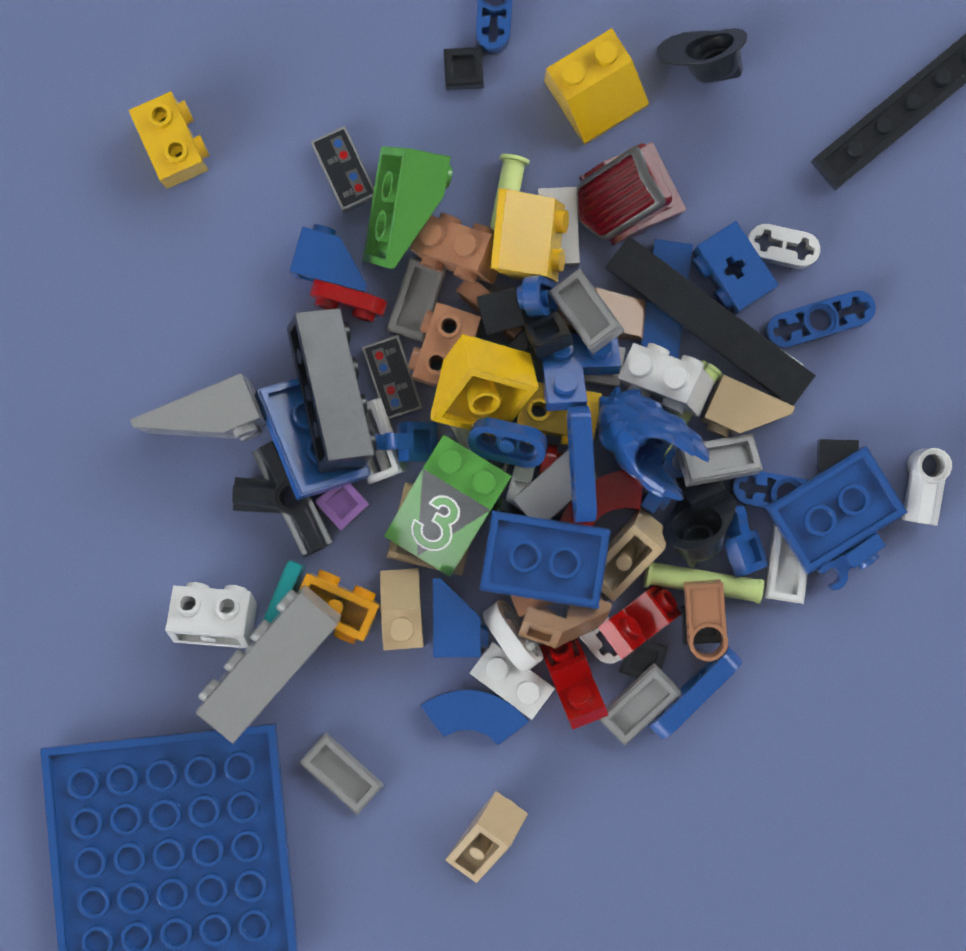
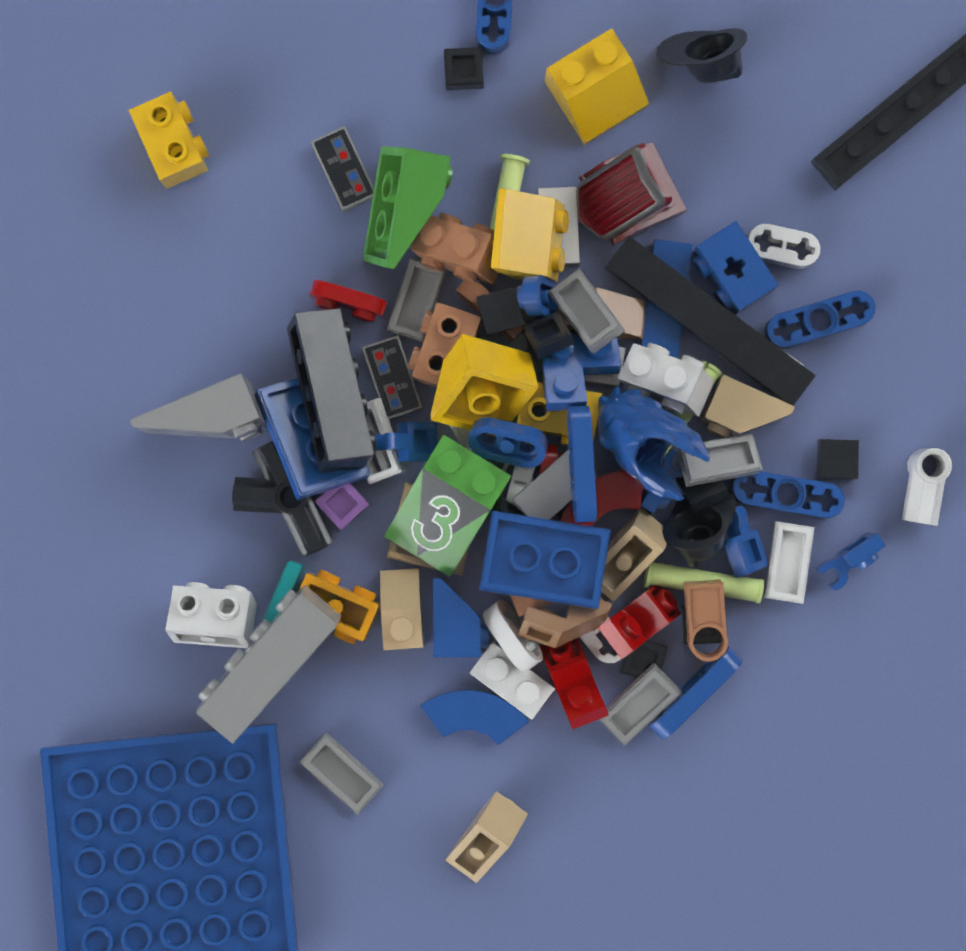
blue slope [290,224,369,294] -> none
blue tile [765,446,908,574] -> none

